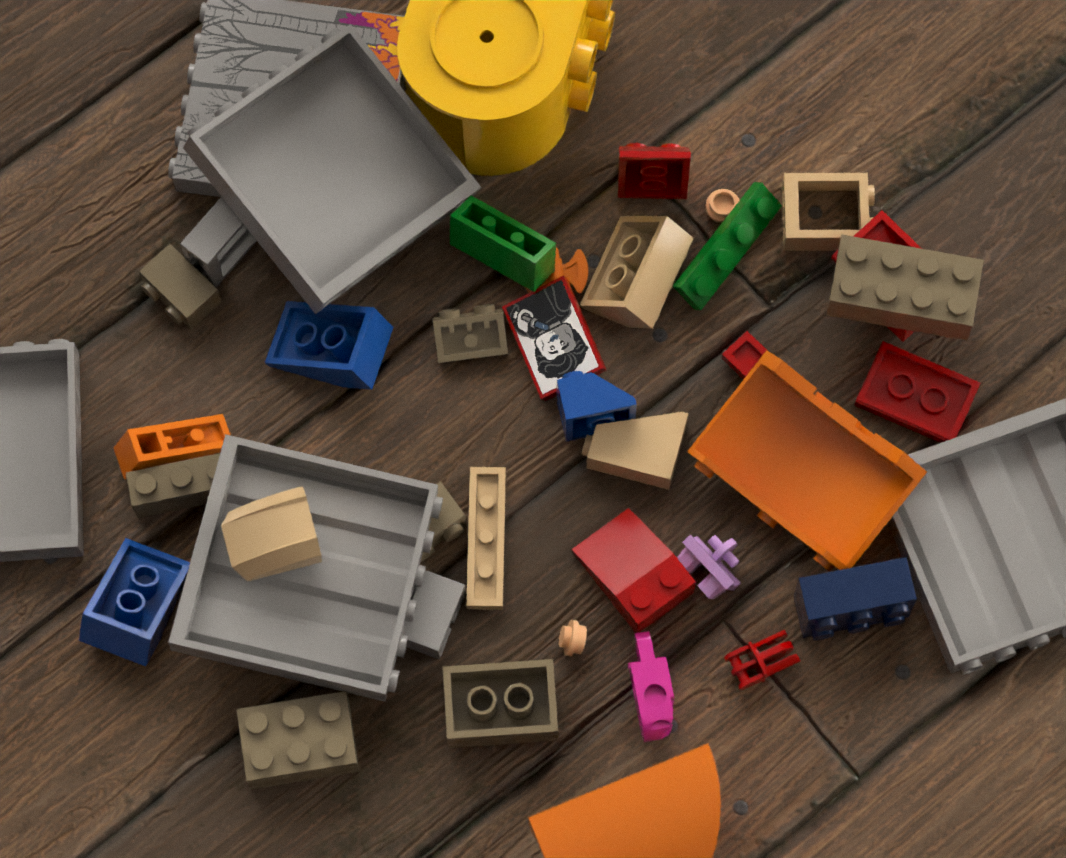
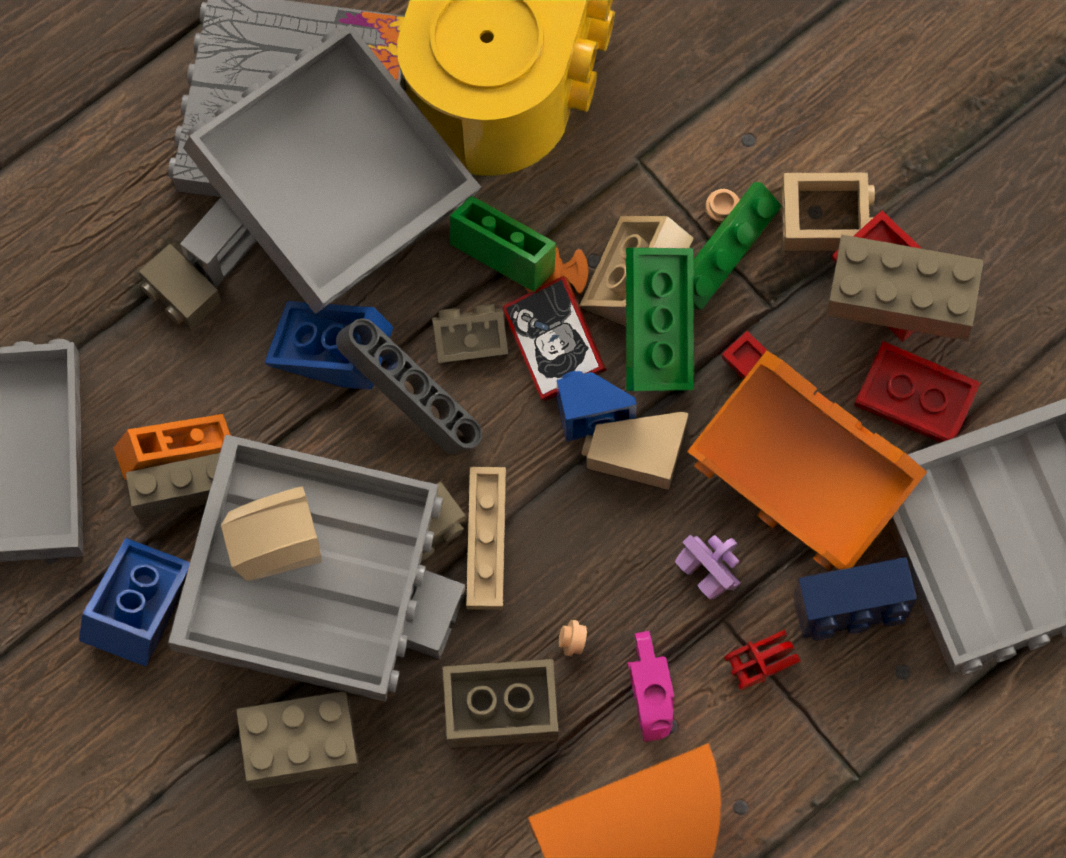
red slope [571,508,696,633] -> none
red slope [618,143,691,199] -> none
none -> dark grey beam [336,318,482,456]
none -> green plate [626,248,694,391]

